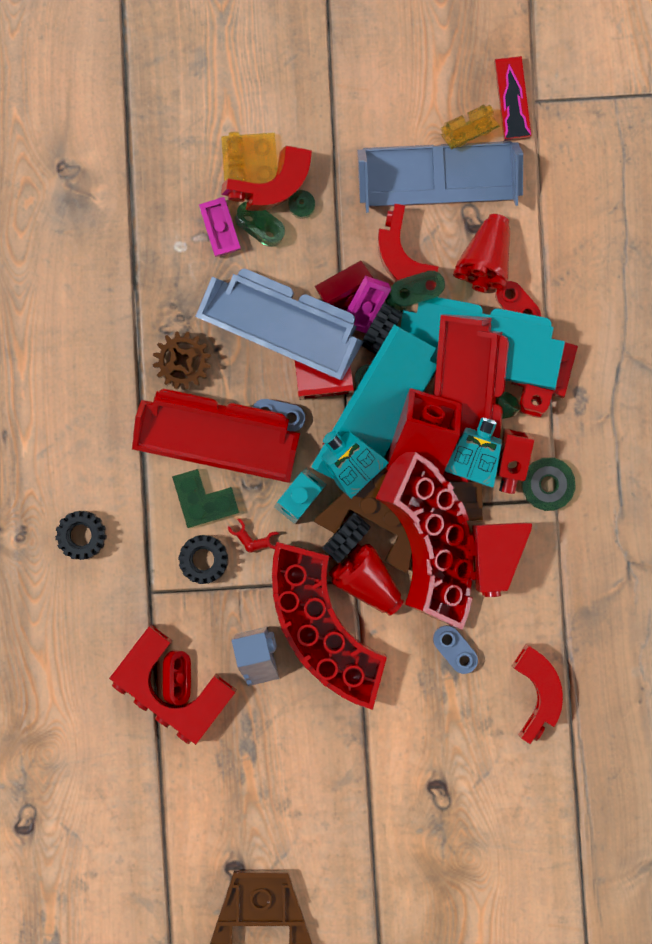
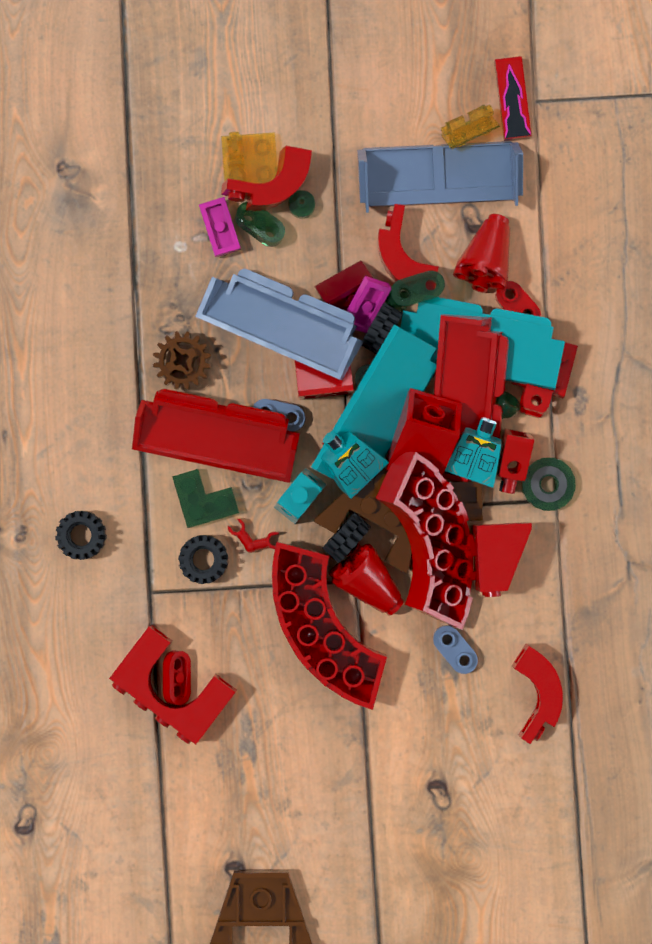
sand blue wedge [231,627,279,686] -> none

